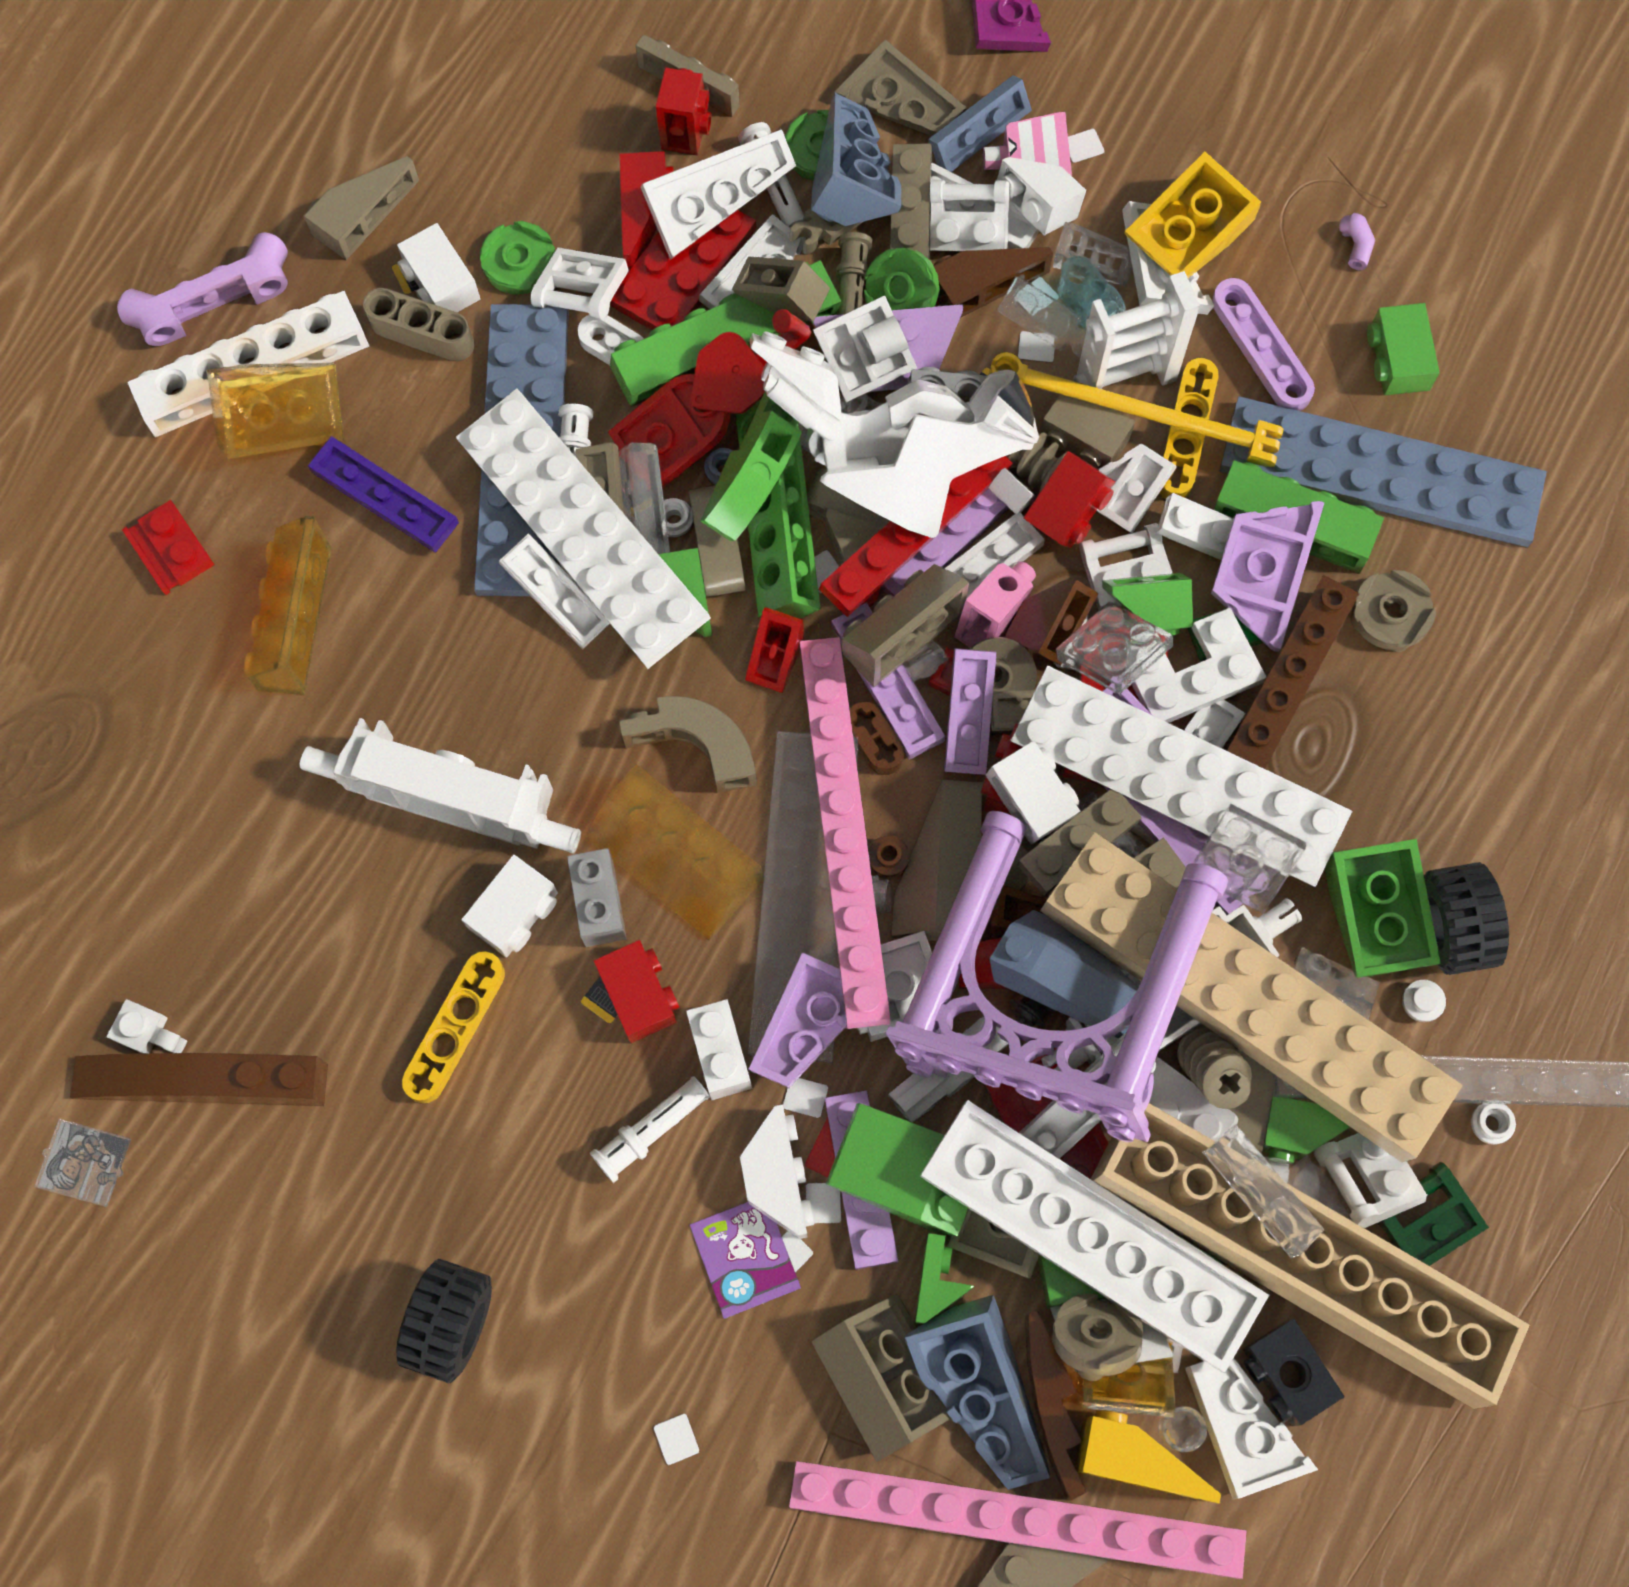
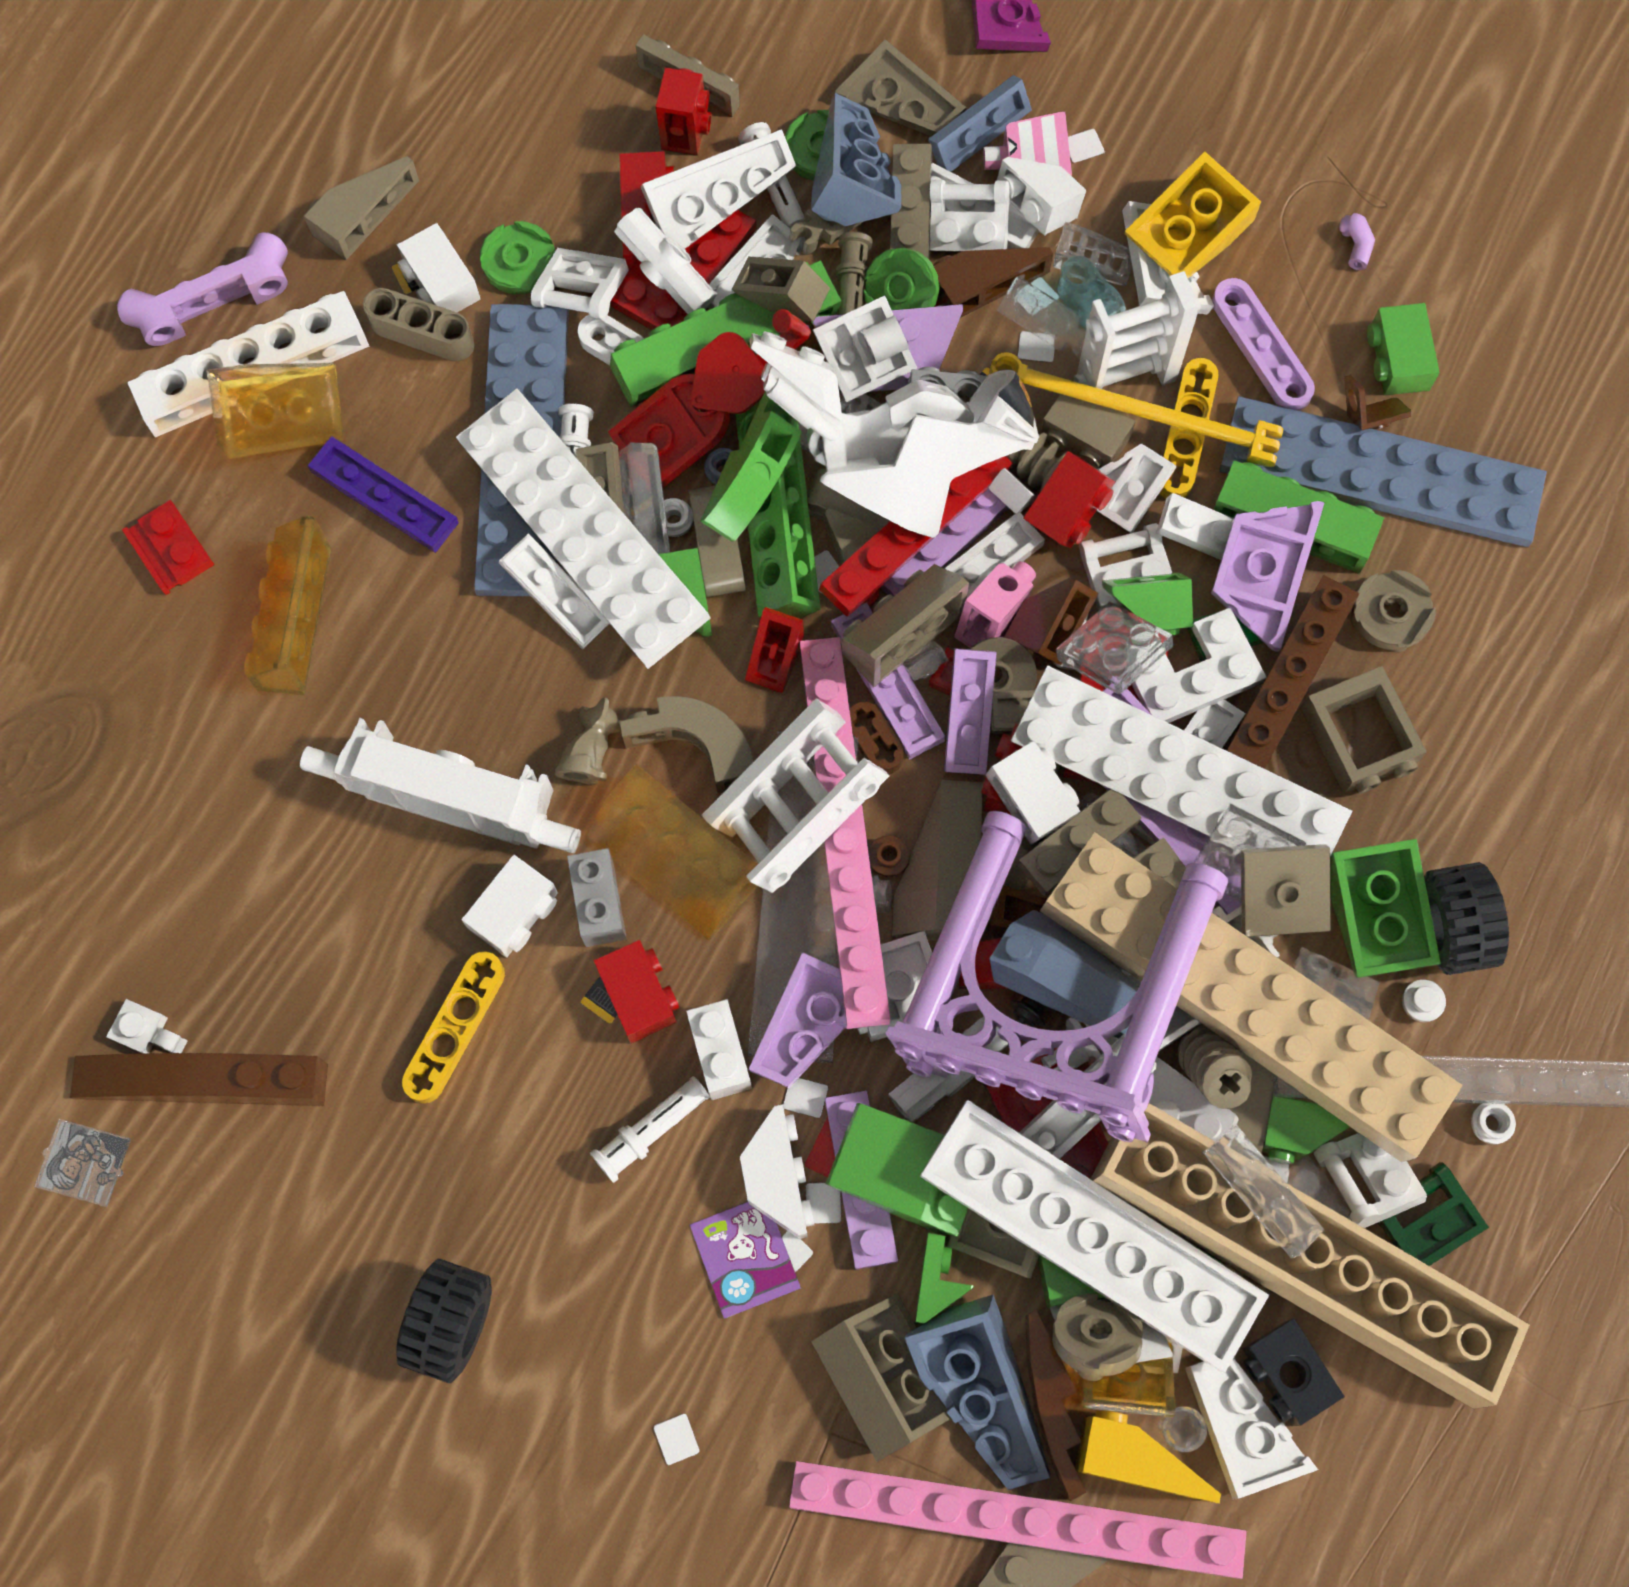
none -> dark tan animal [554,697,621,785]
none -> white piece [614,208,717,314]
none -> white fence [702,698,889,893]
none -> dark tan plate [1241,844,1330,937]
none -> dark tan window [1301,666,1427,794]
none -> reddish brown bracket [1344,375,1411,430]

